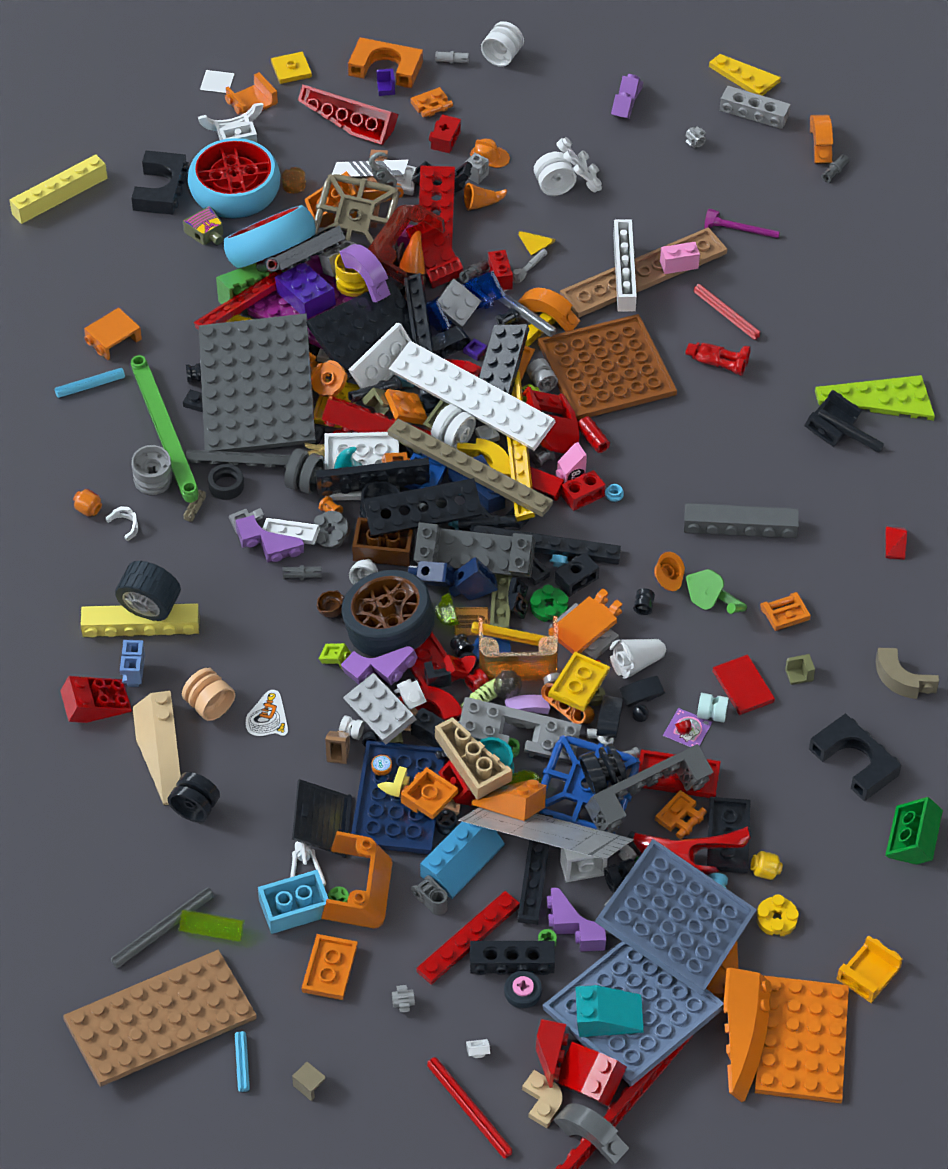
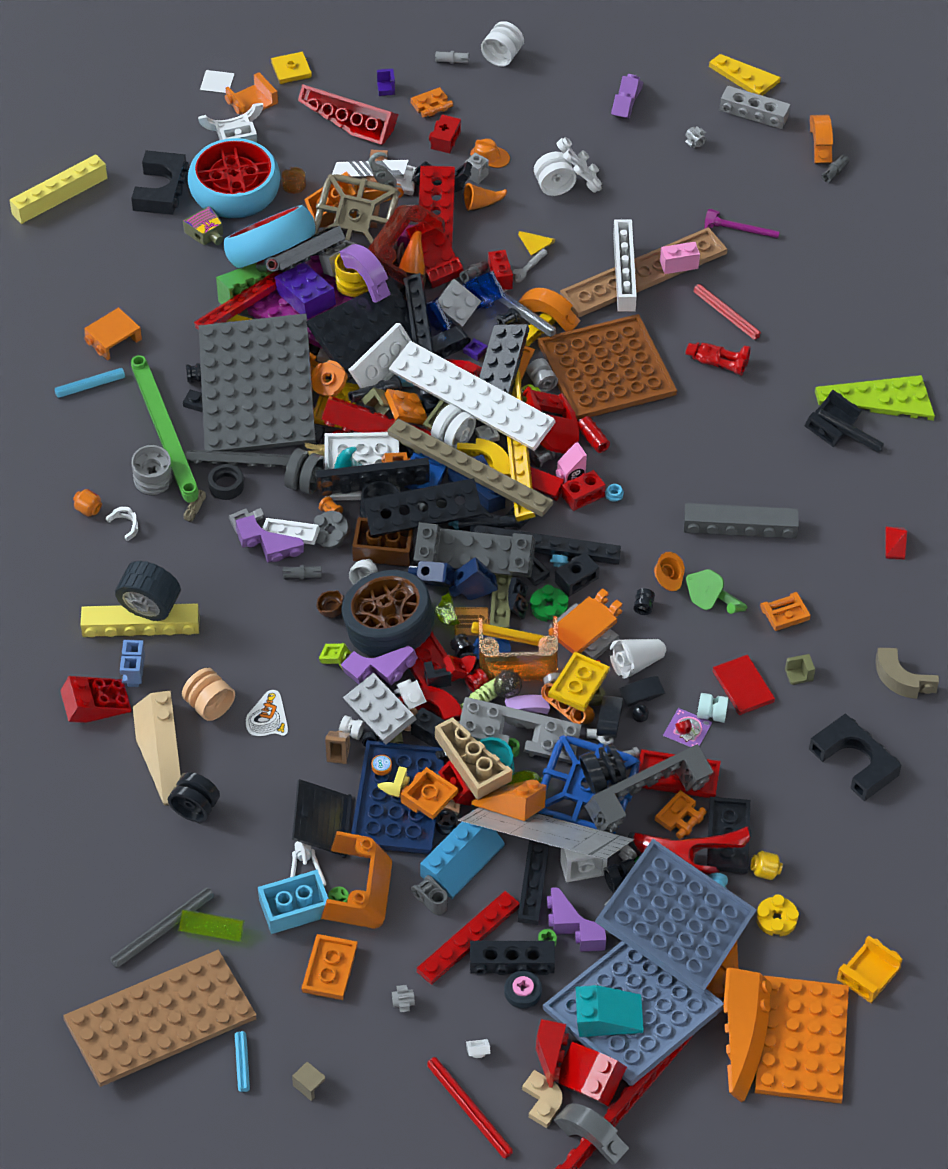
orange arch [348,37,423,88] -> none
green slope [885,797,943,865] -> none

